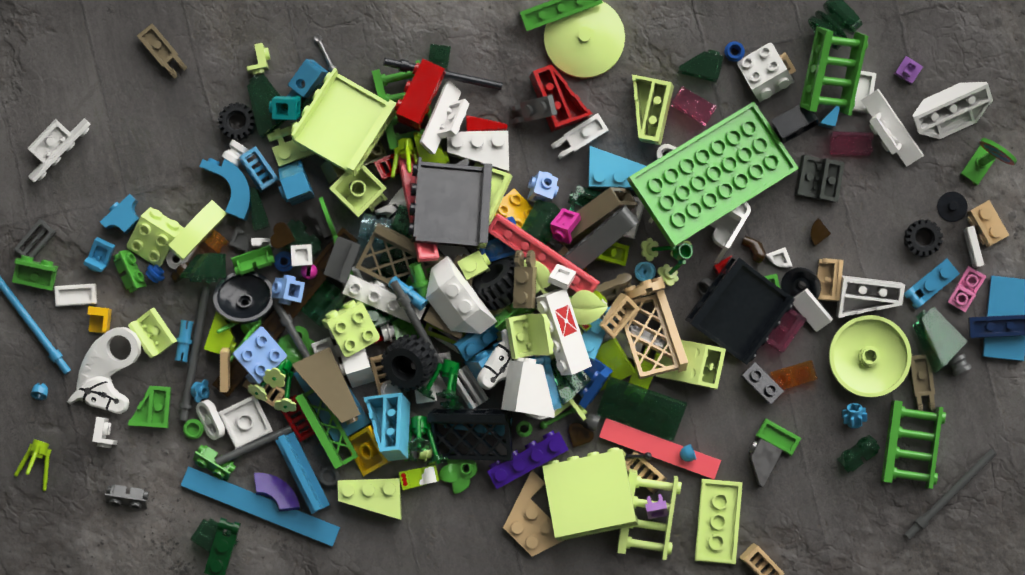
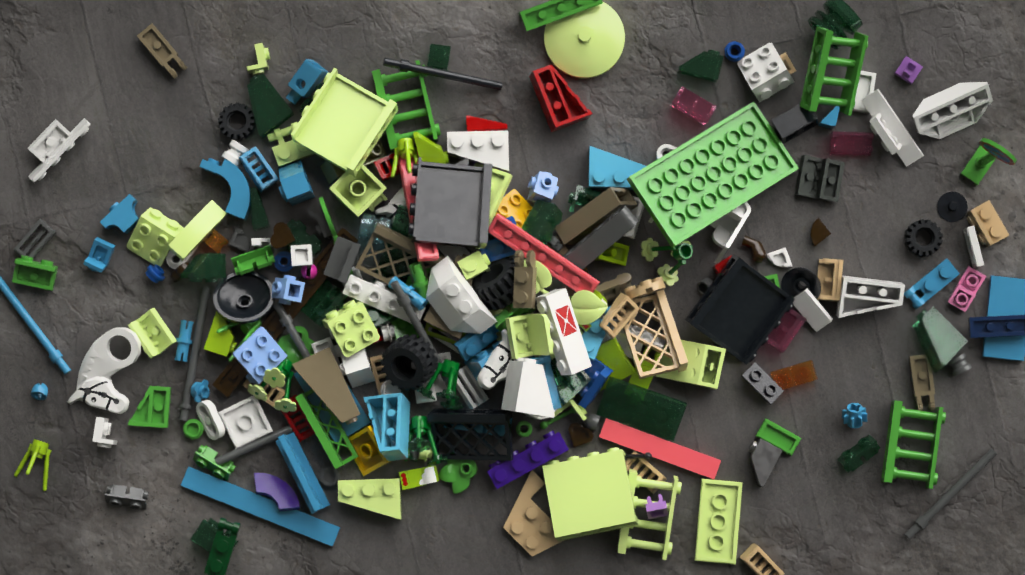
white tile [54,284,97,307] -> none
yellow panel [87,306,112,333] -> none
bright green hinge [113,250,146,293] -> none
tan tile [220,347,230,392] -> none
teal brick [269,96,301,120] -> none
flat silver hinge [314,34,336,72] -> none
red wedge [394,59,446,132] -> none
white bracket [420,80,469,154] -> none
dark grey hinge [509,95,557,124] -> none
white plate [548,264,576,290] -> none
dark pink bracket [550,208,581,244] -> none
white hinge [551,113,609,159] -> none
yellowish green wedge [632,75,674,145] -> none
medium azure tile [634,261,656,282] -> none
dark azure hinge [680,444,697,462] -> none
yellowish green dish [829,315,912,397] -> none

